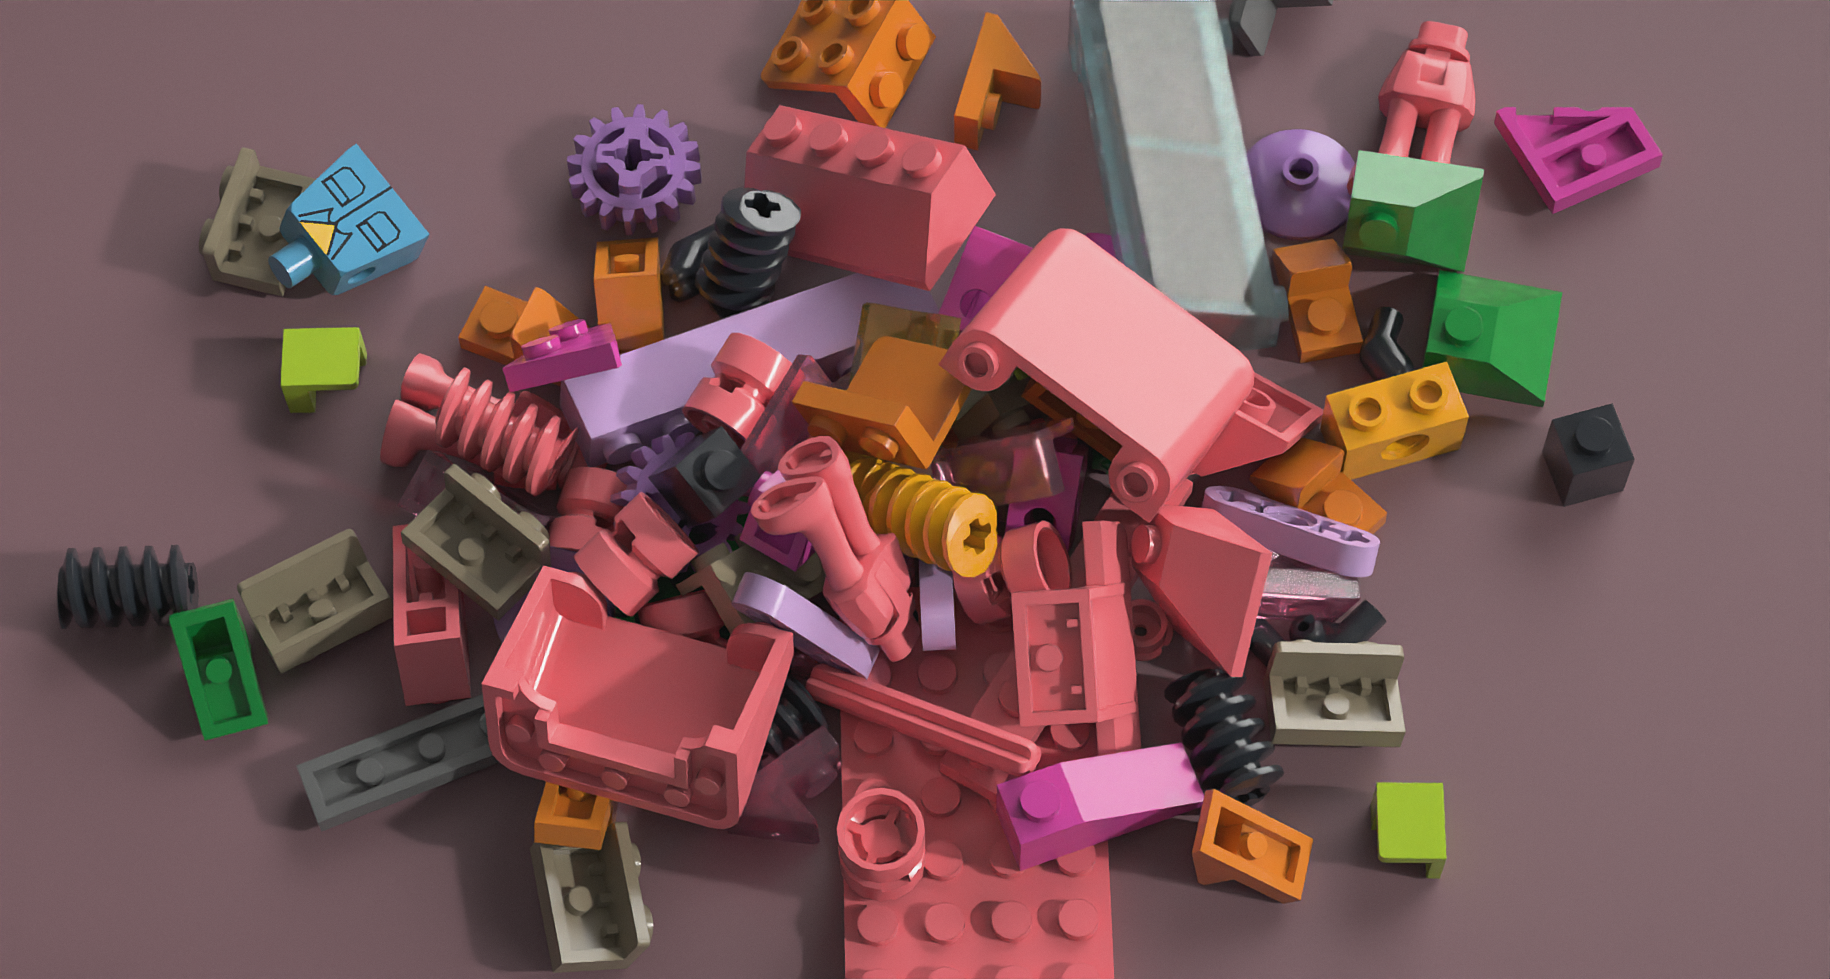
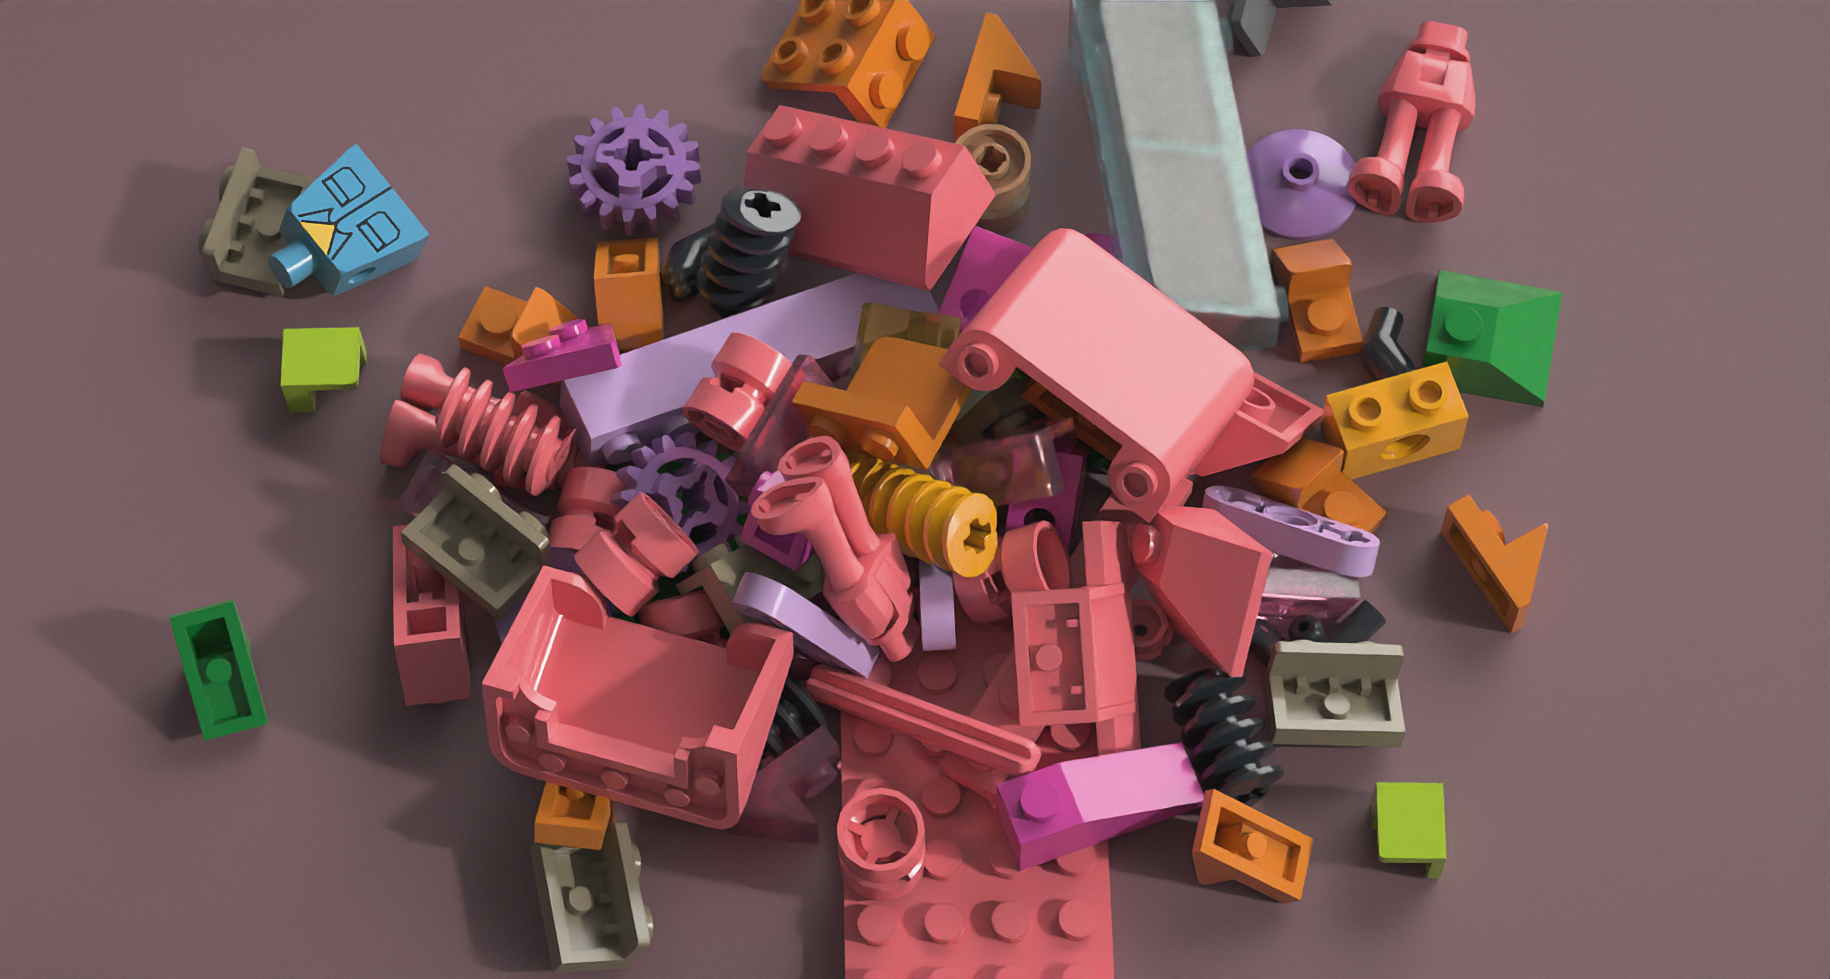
black piece [57,545,199,629] -> none
dark tan bracket [237,529,394,674] -> none
dark grey plate [296,694,499,832] -> none
black brick [648,426,761,528] -> none
green slope [1342,150,1484,272] -> none
dark pink wing [1494,107,1663,214] -> none
black brick [1542,403,1635,507] -> none
none -> medium nougat wheel [955,124,1031,235]
none -> orange slope [1441,494,1548,634]

